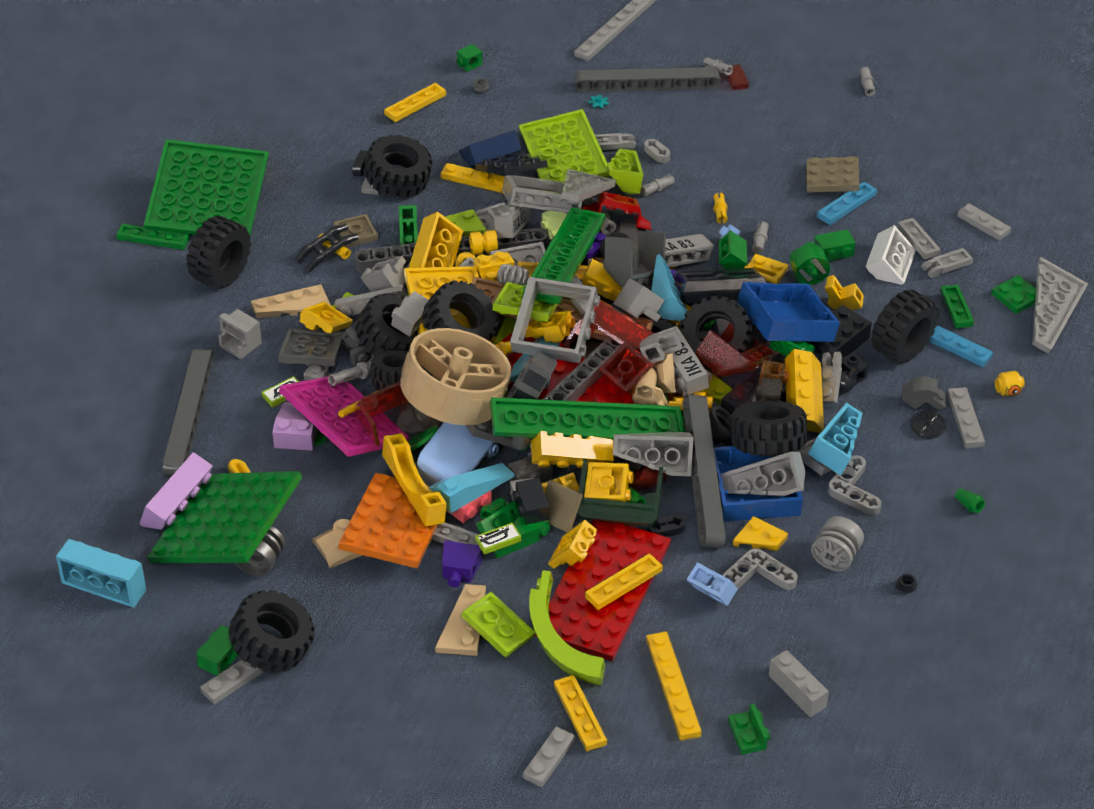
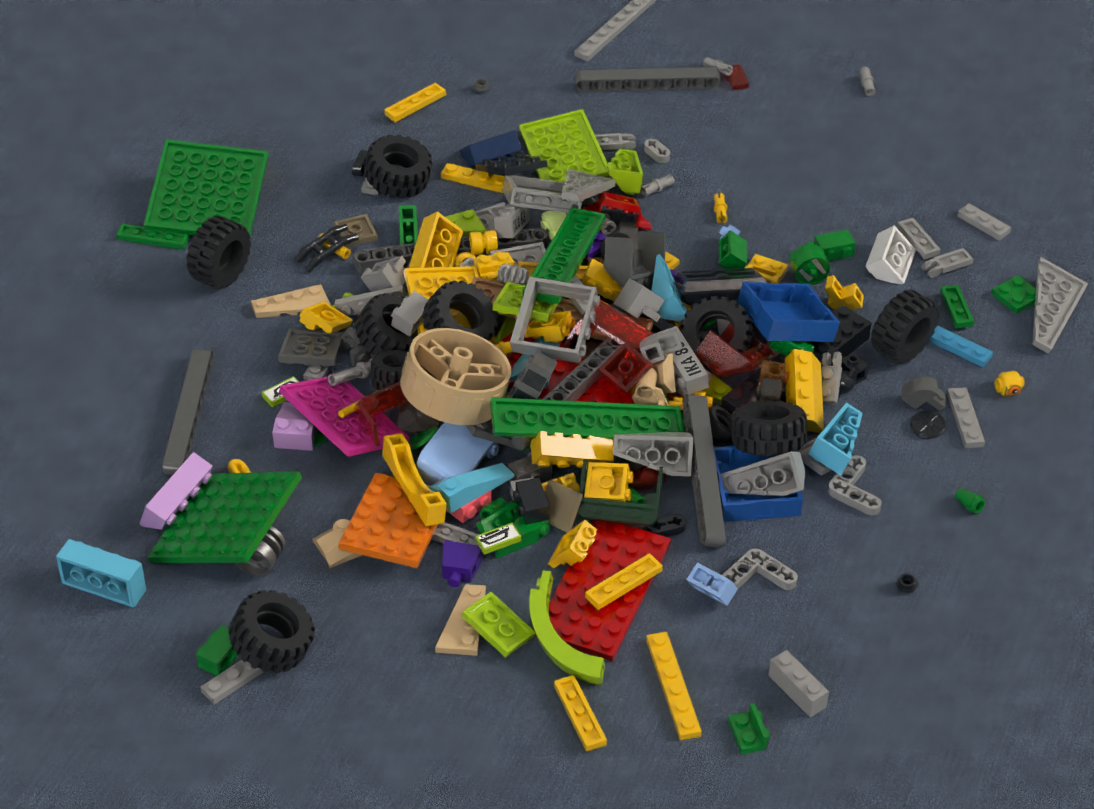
light grey plate [218,309,262,359] -> none
green brick [456,44,482,72] -> none
light grey plate [523,727,575,787] -> none
teal plant [588,94,609,109] -> none
light grey brick [665,234,714,267] -> none
yellow wing [733,516,788,551] -> none
light grey pin [752,221,769,254] -> none
dark tan plate [807,156,859,192] -> none
light grey wheel [811,516,864,571] -> none
dark azure plate [817,182,877,225] -> none

